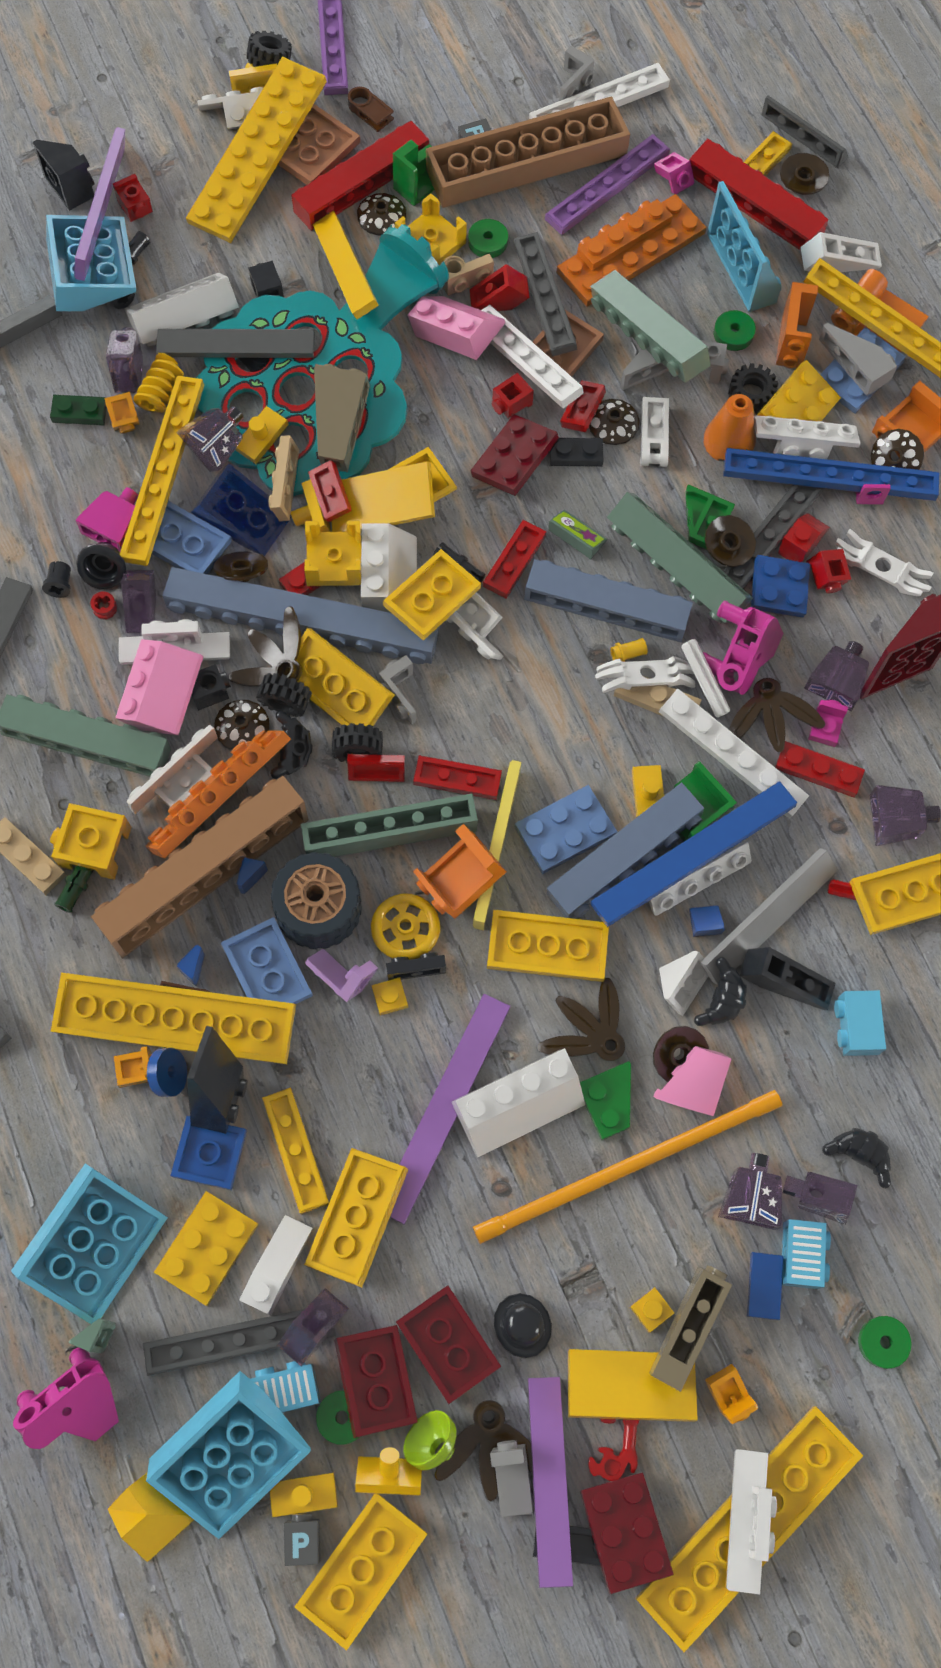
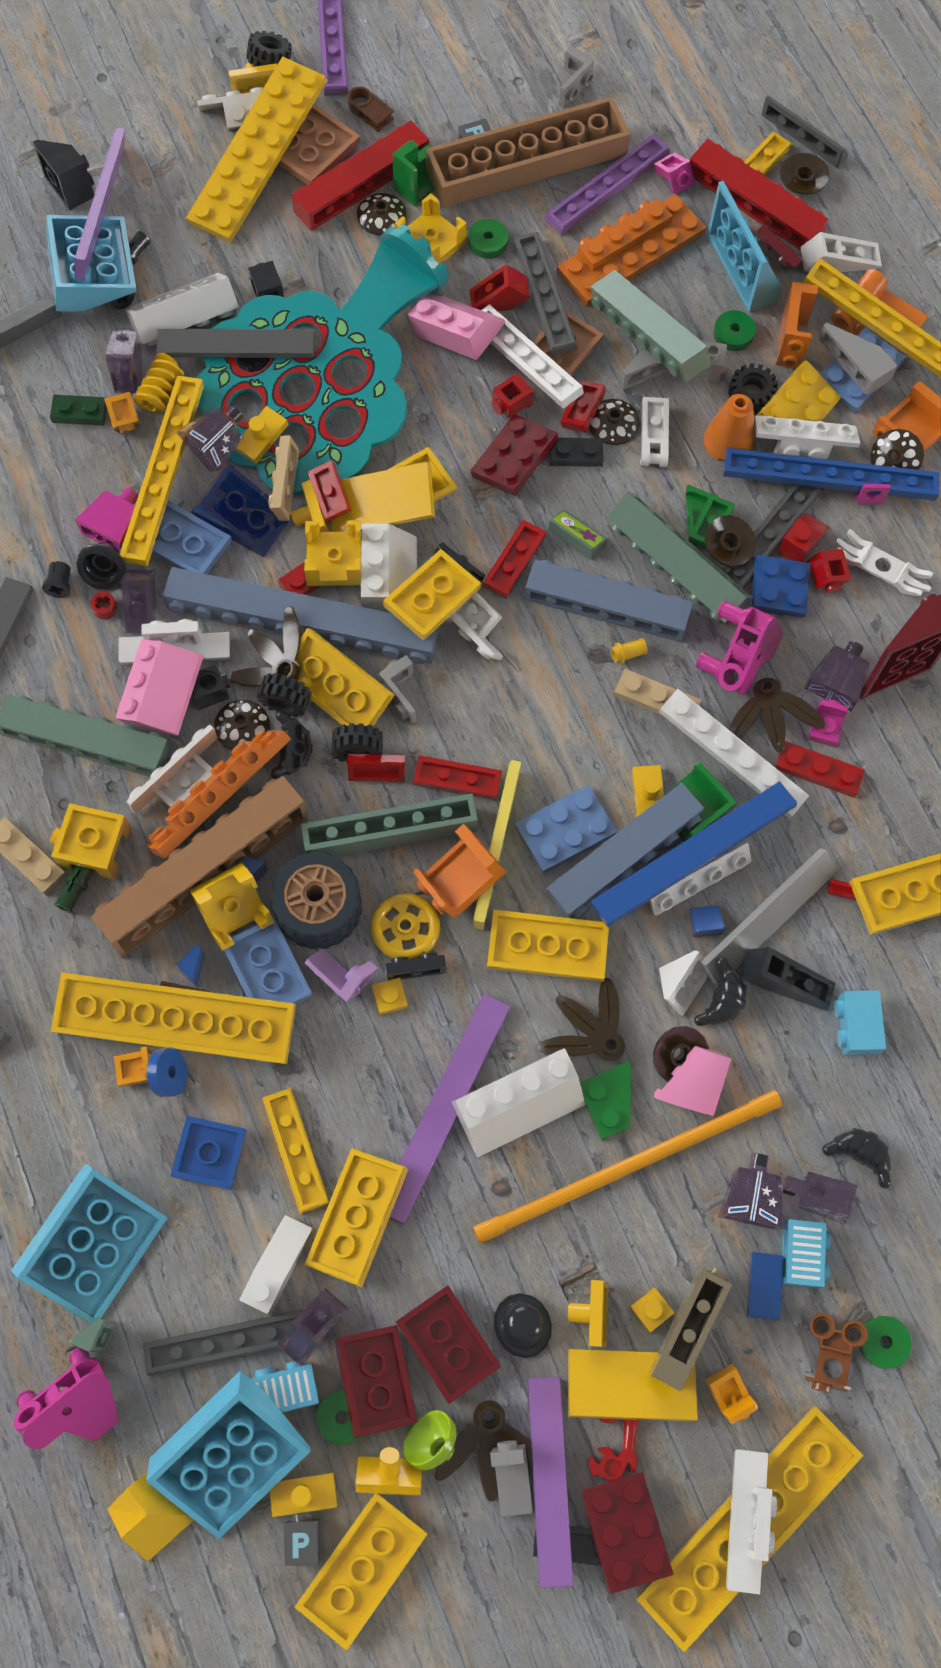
red brick [113,173,153,222] -> none
yellow plate [154,1191,259,1306] -> none
black slope [187,1026,248,1134] -> none
dark brown dish [214,551,268,582] -> none
yellow tile [313,211,379,319] -> none
dark tan slope [314,364,370,472] -> none
tan plate [443,254,494,296] -> none
white plate [529,63,670,119] -> none
white piece [595,656,695,693] -> none
white axle [681,639,730,717] -> none
clear purple torso [869,785,941,846] -> none
none -> yellow panel [189,863,274,951]
none -> yellow tile [568,1280,609,1348]
none -> dark red plate [756,224,803,268]
none -> dark orange piece [805,1313,868,1393]

